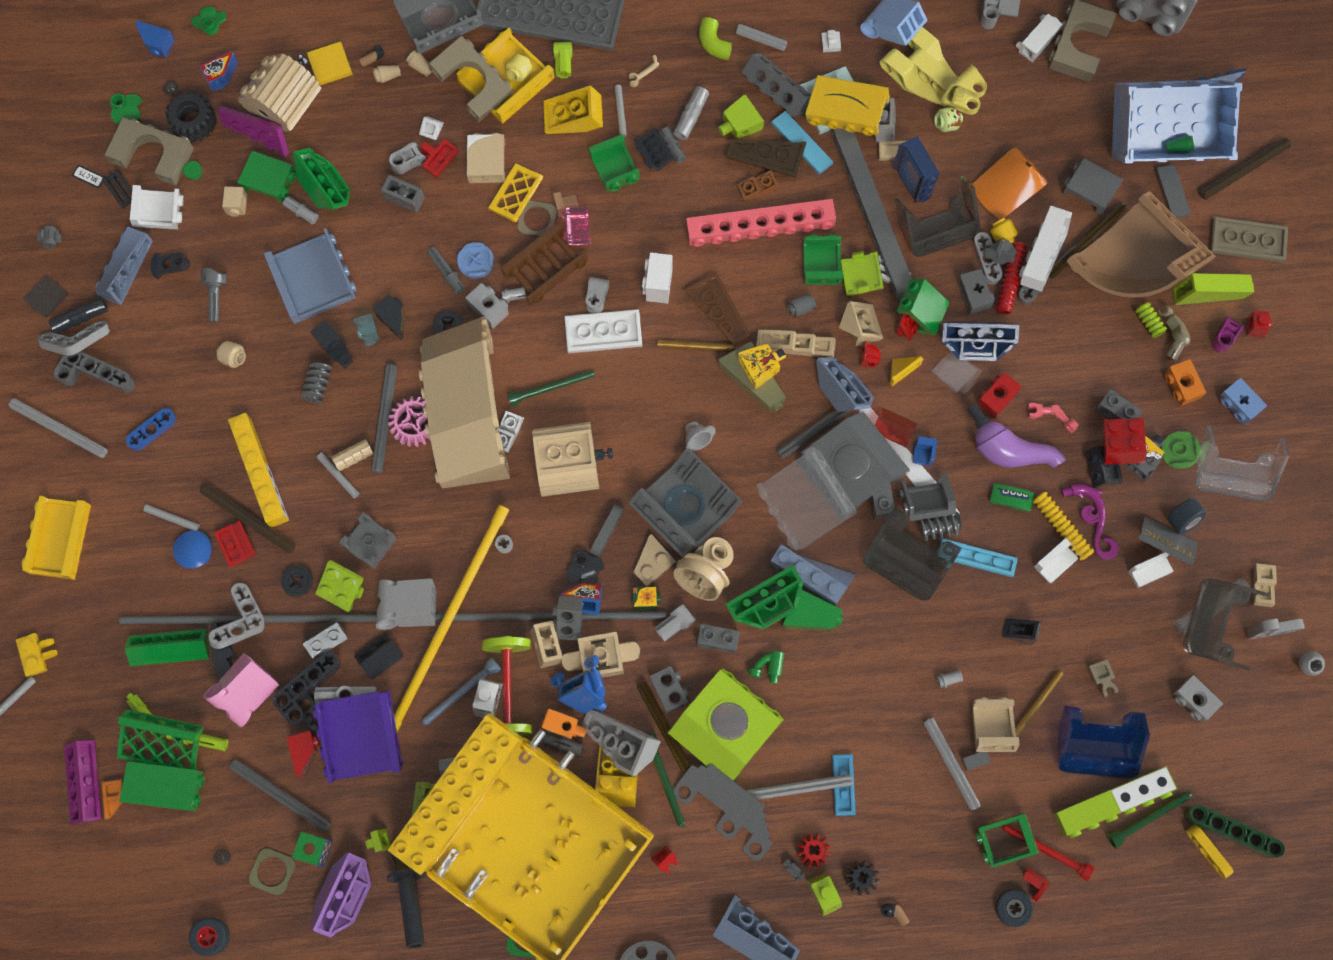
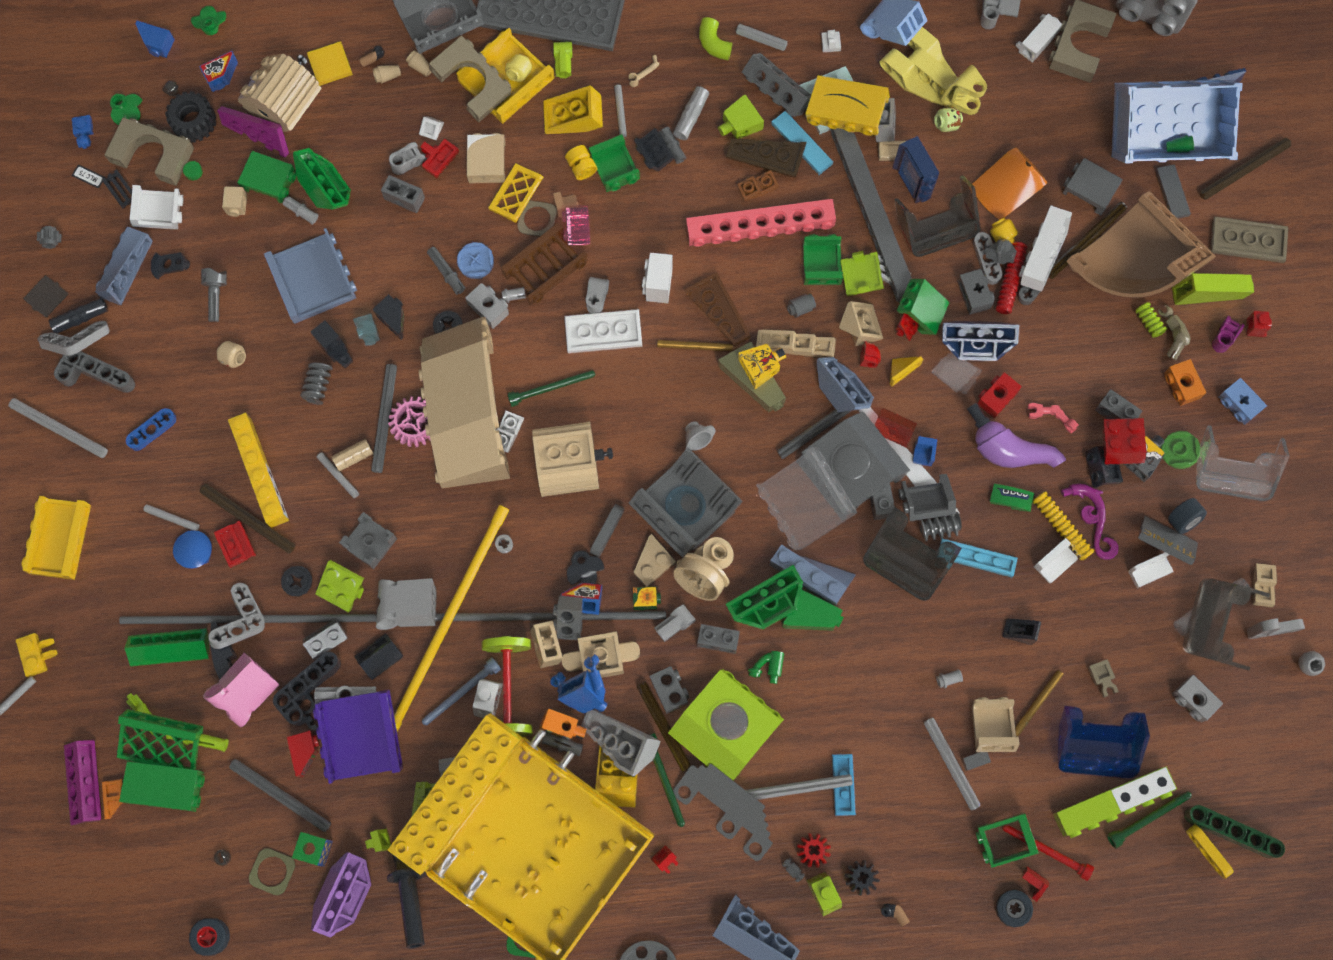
none -> blue plate [72,115,94,149]
none -> yellow wheel [565,145,597,180]

